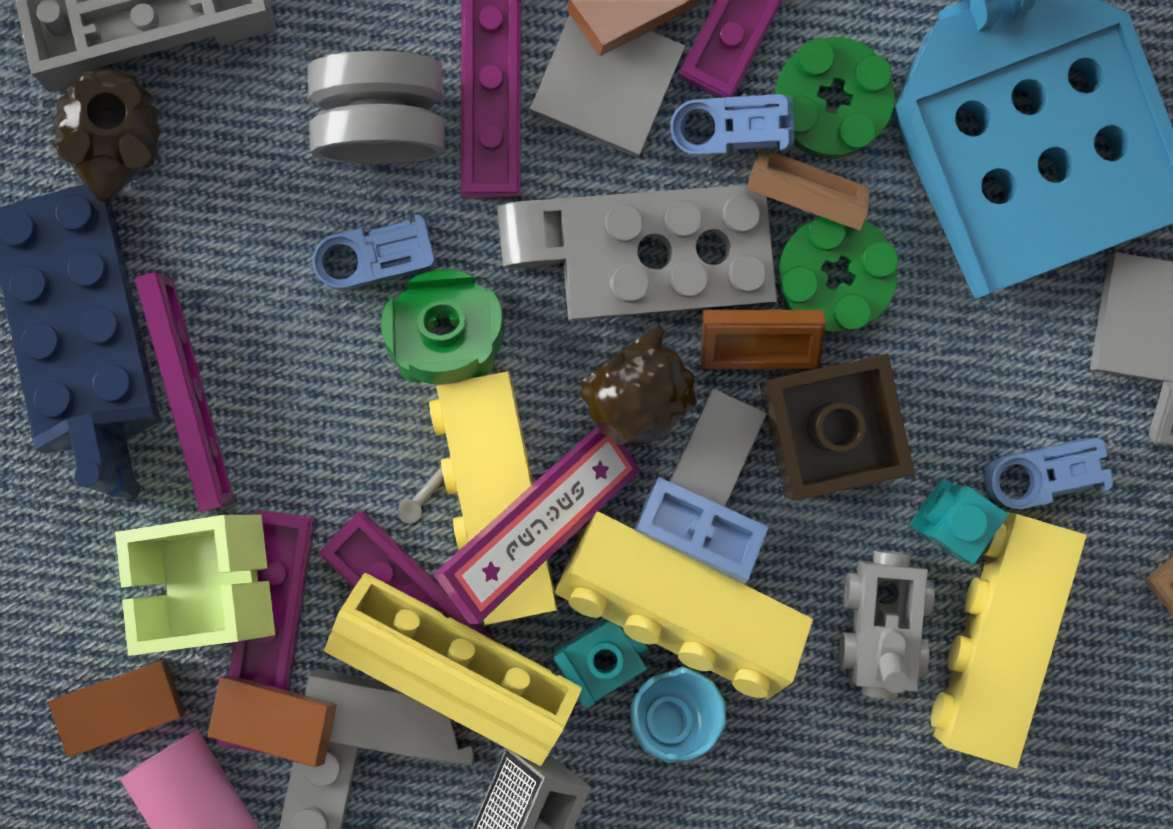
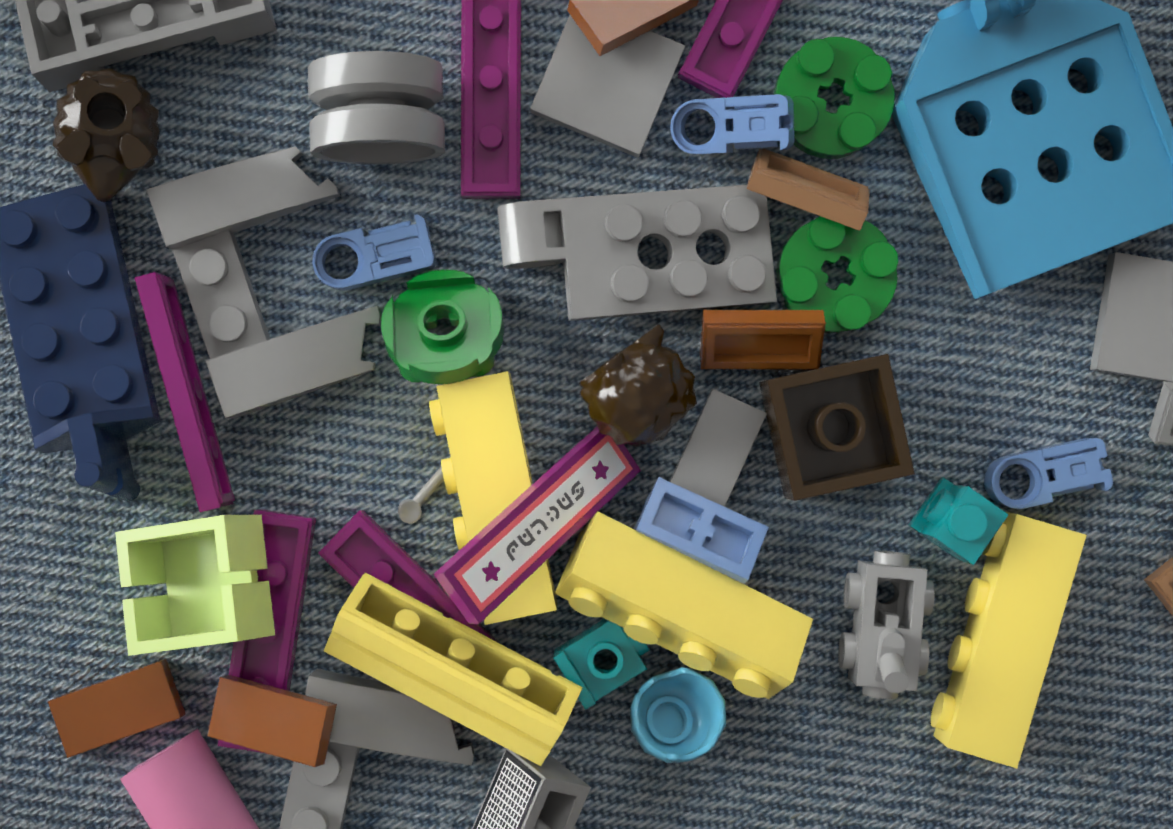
none -> light grey wedge [146,146,382,419]

